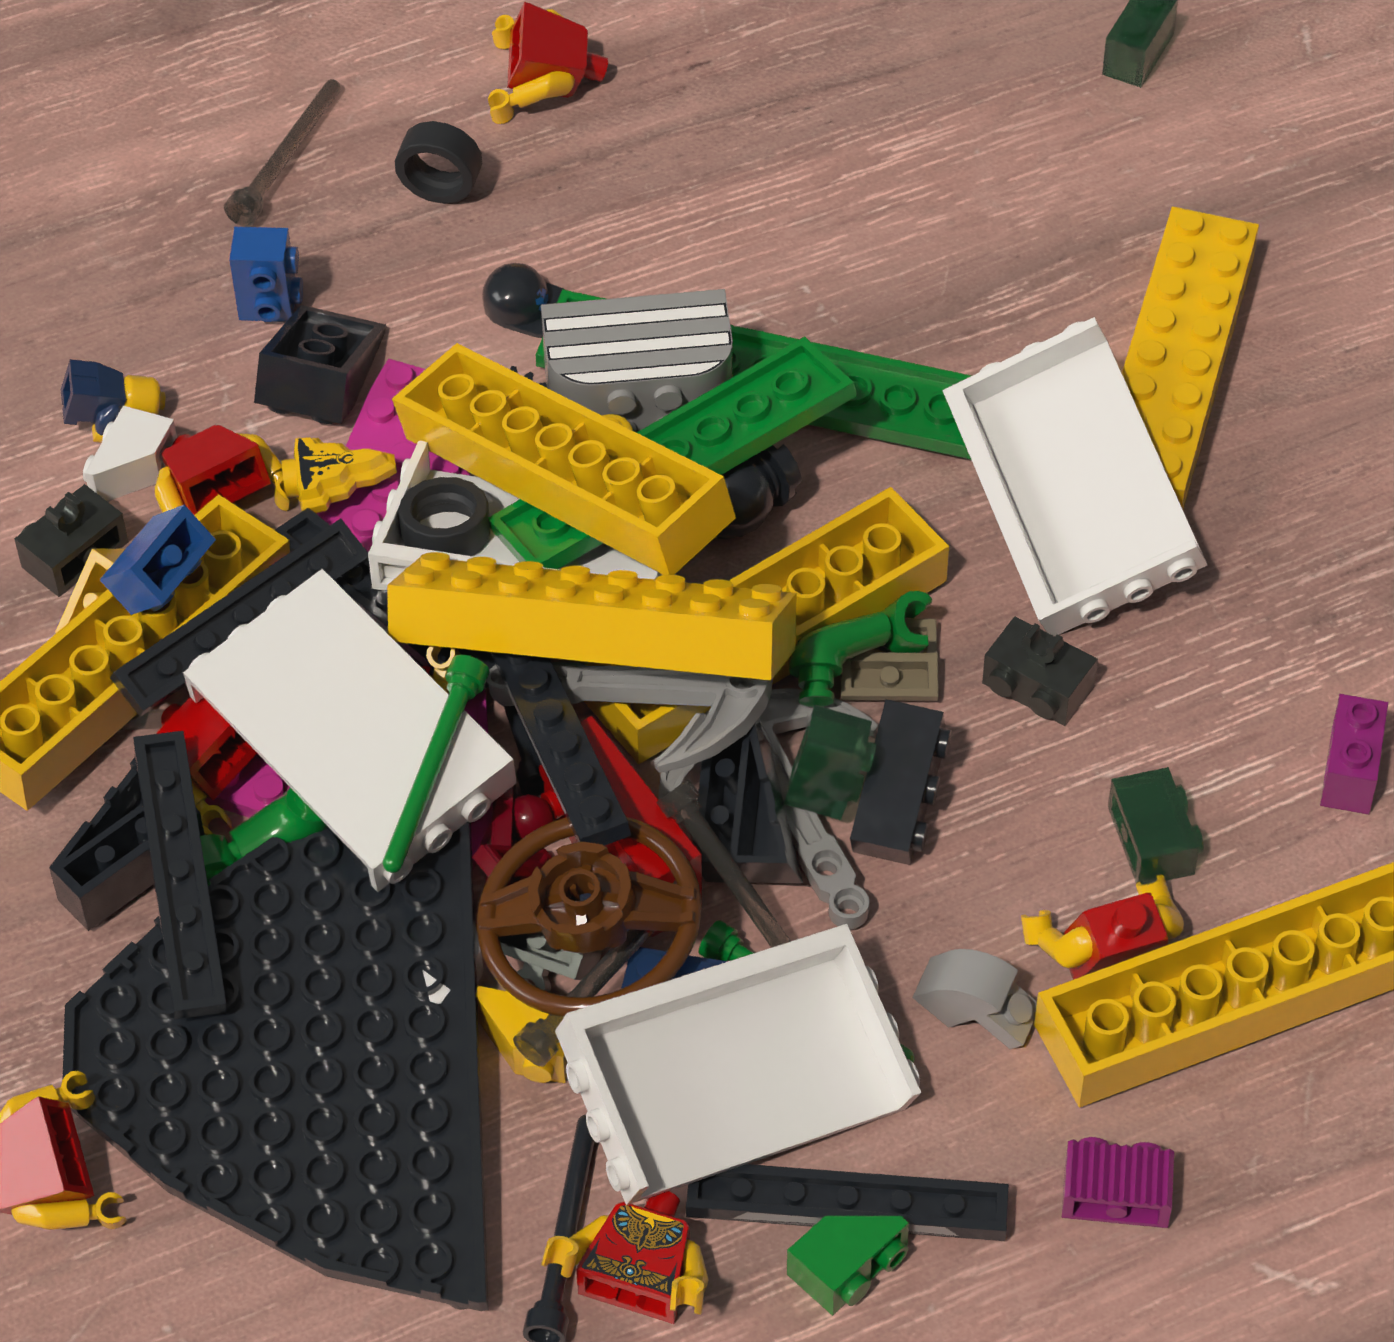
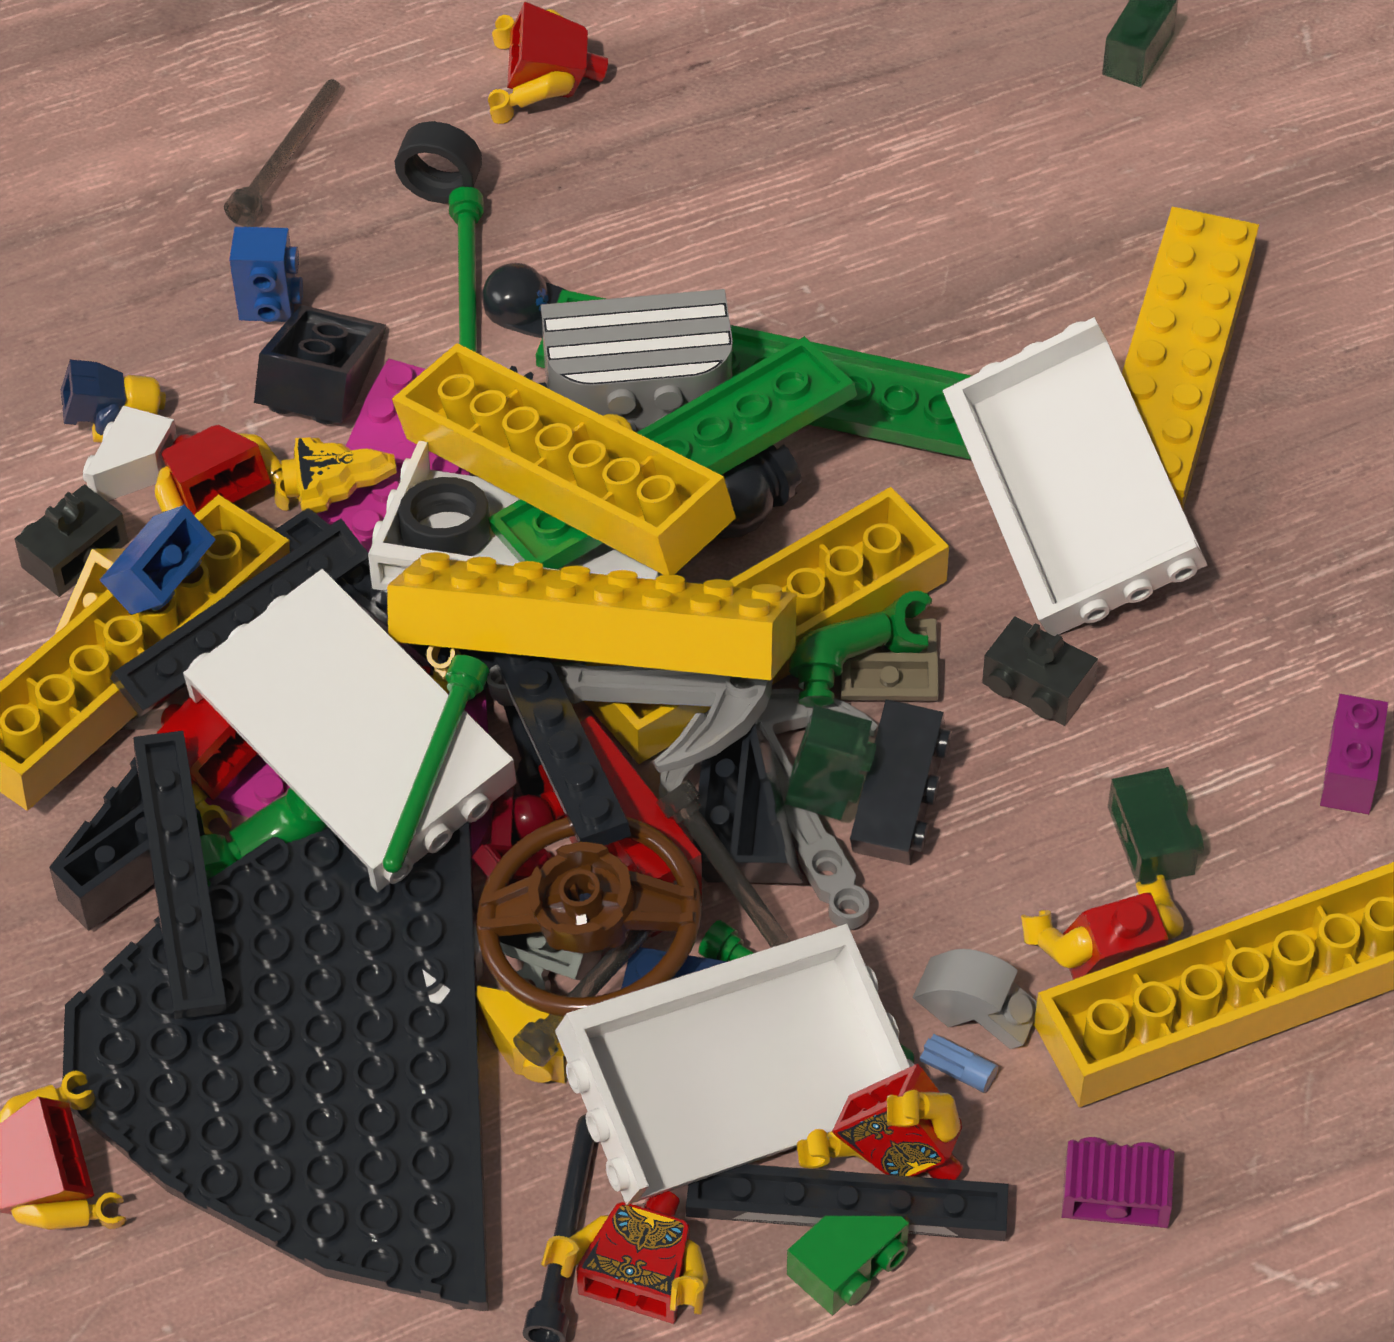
none -> green piece [449,187,484,353]
none -> torso [797,1063,963,1180]
none -> medium blue piece [920,1034,998,1093]

